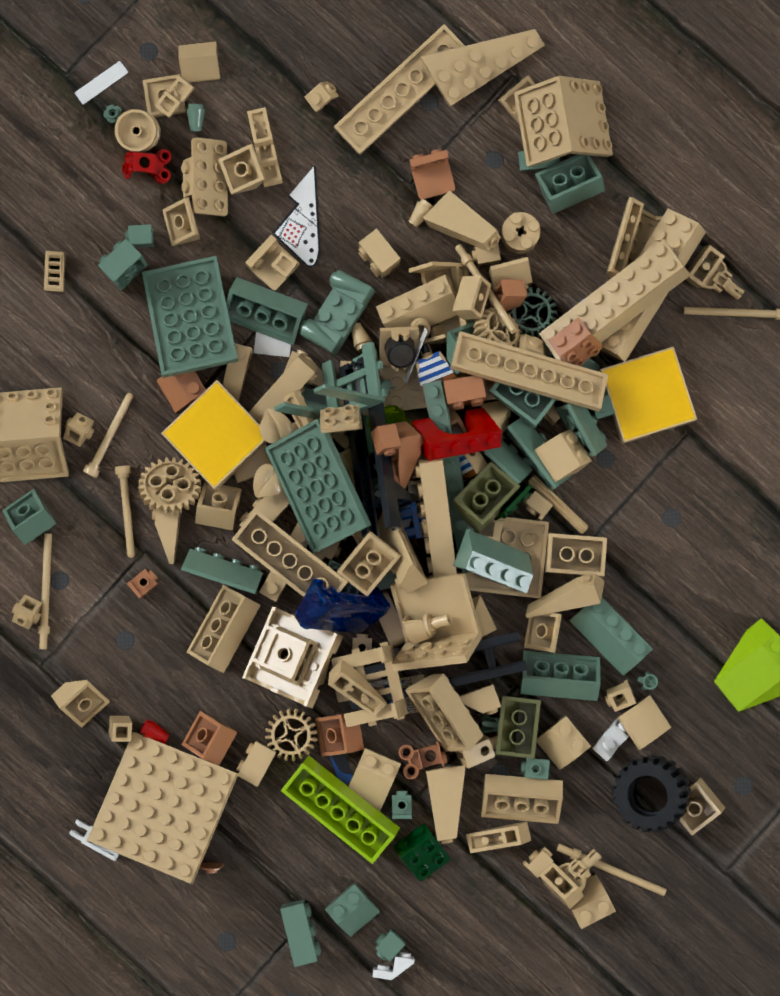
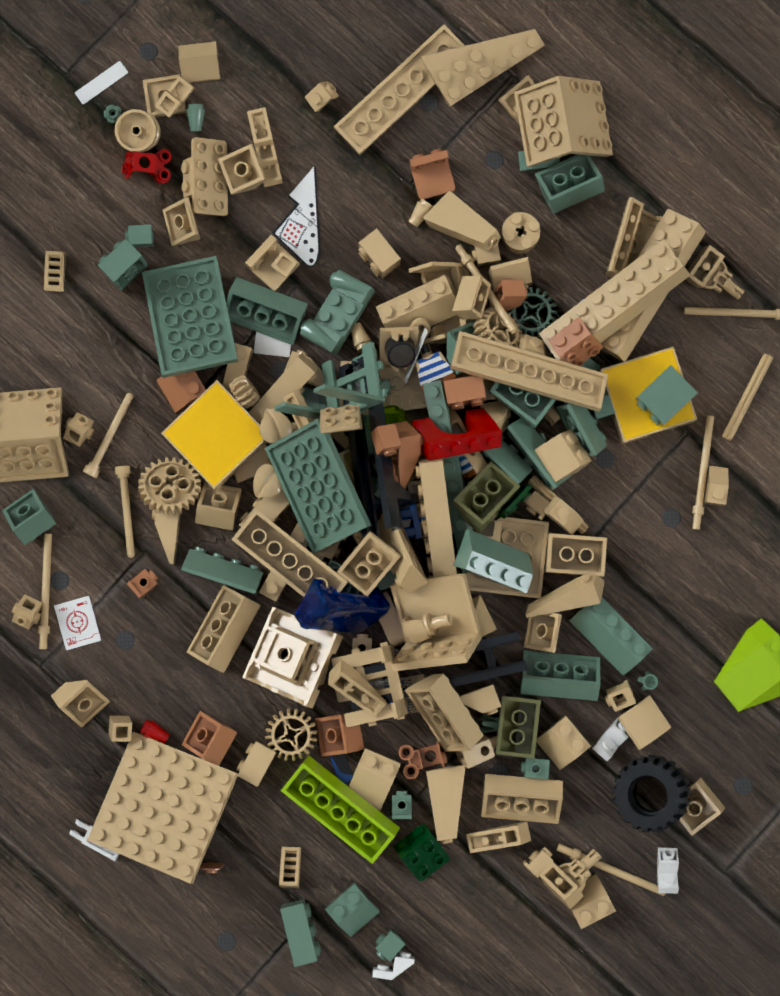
none -> white sticker [54,596,101,650]
none -> tan gear [229,375,260,409]
none -> tan slope [279,846,301,888]
none -> tan slope [543,497,584,535]
none -> sand green brick [636,365,698,426]
none -> white slope [657,848,679,894]
none -> tan bar [692,415,714,530]
none -> tan slope [704,466,729,506]
none -> tan axle [722,354,773,441]

